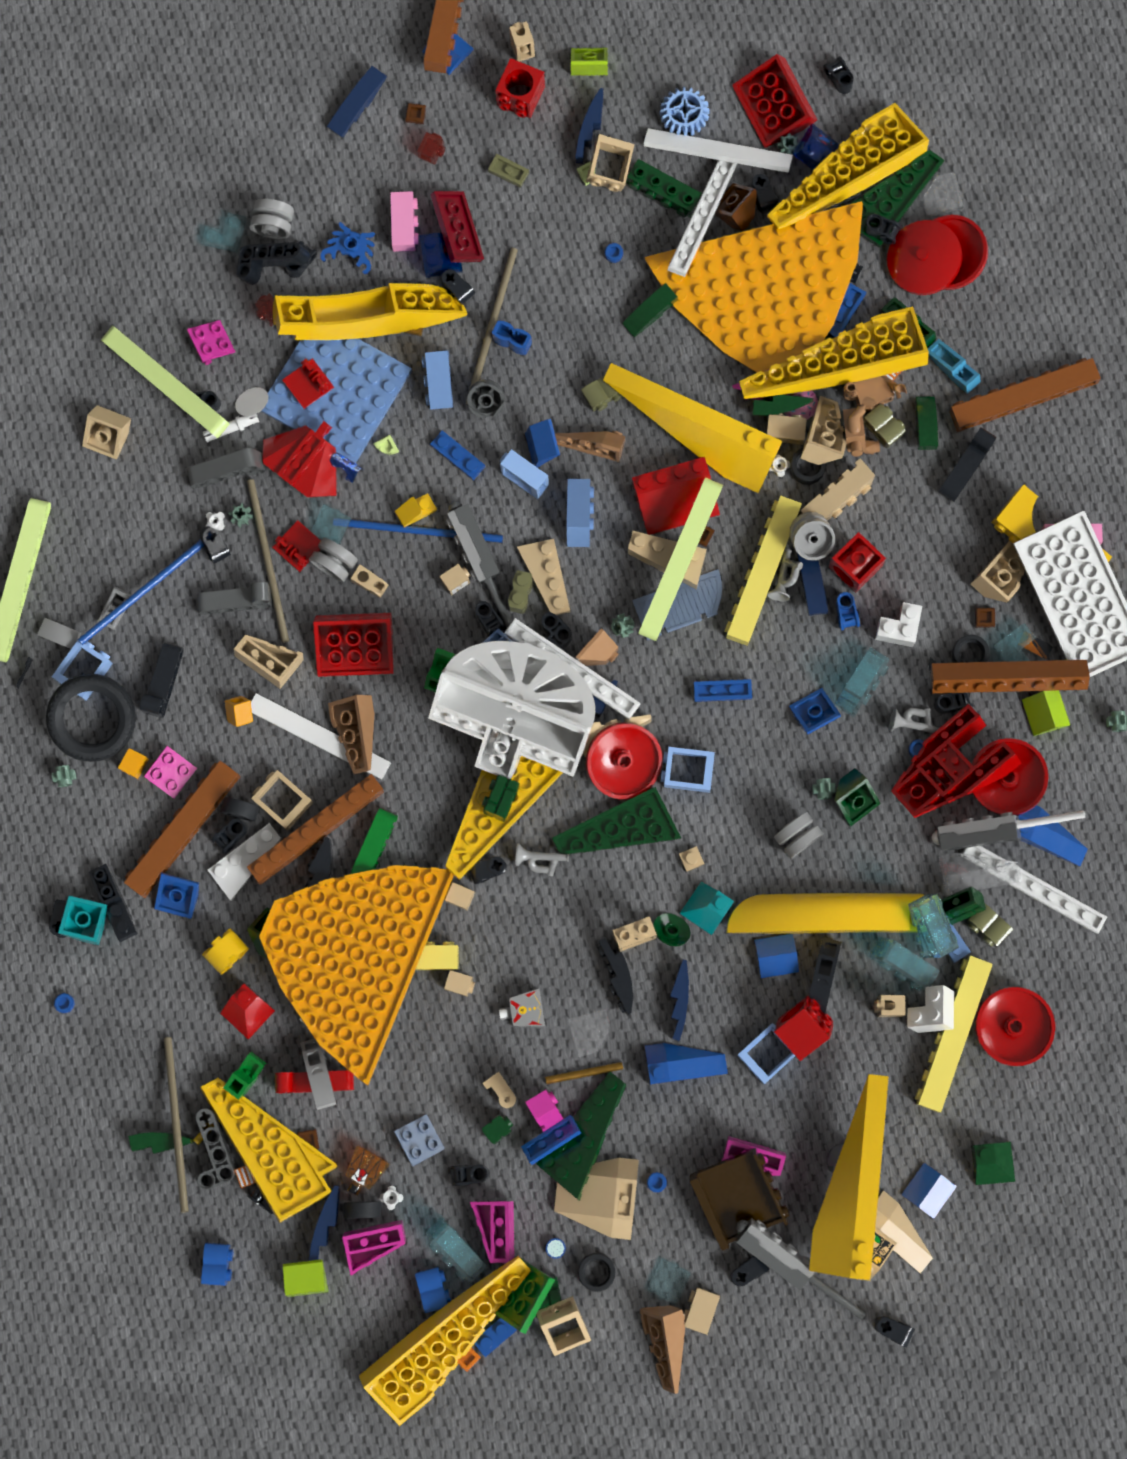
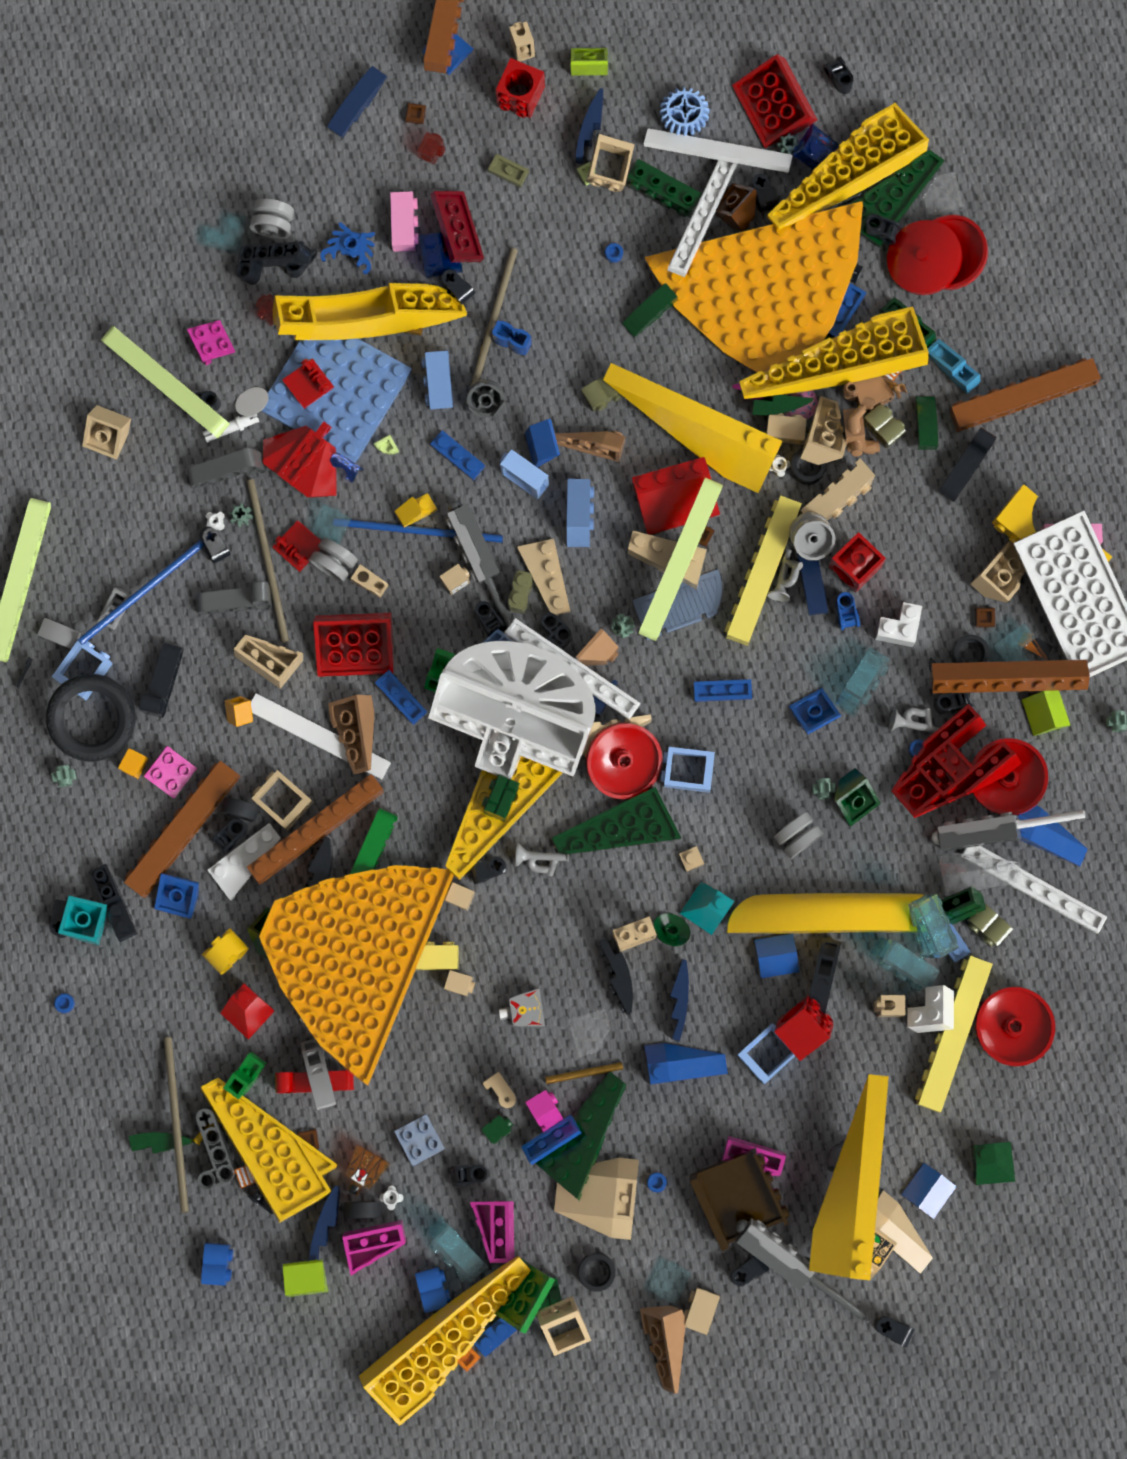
light aqua tile [546,1238,566,1259] -> none
none -> blue plate [375,670,427,725]

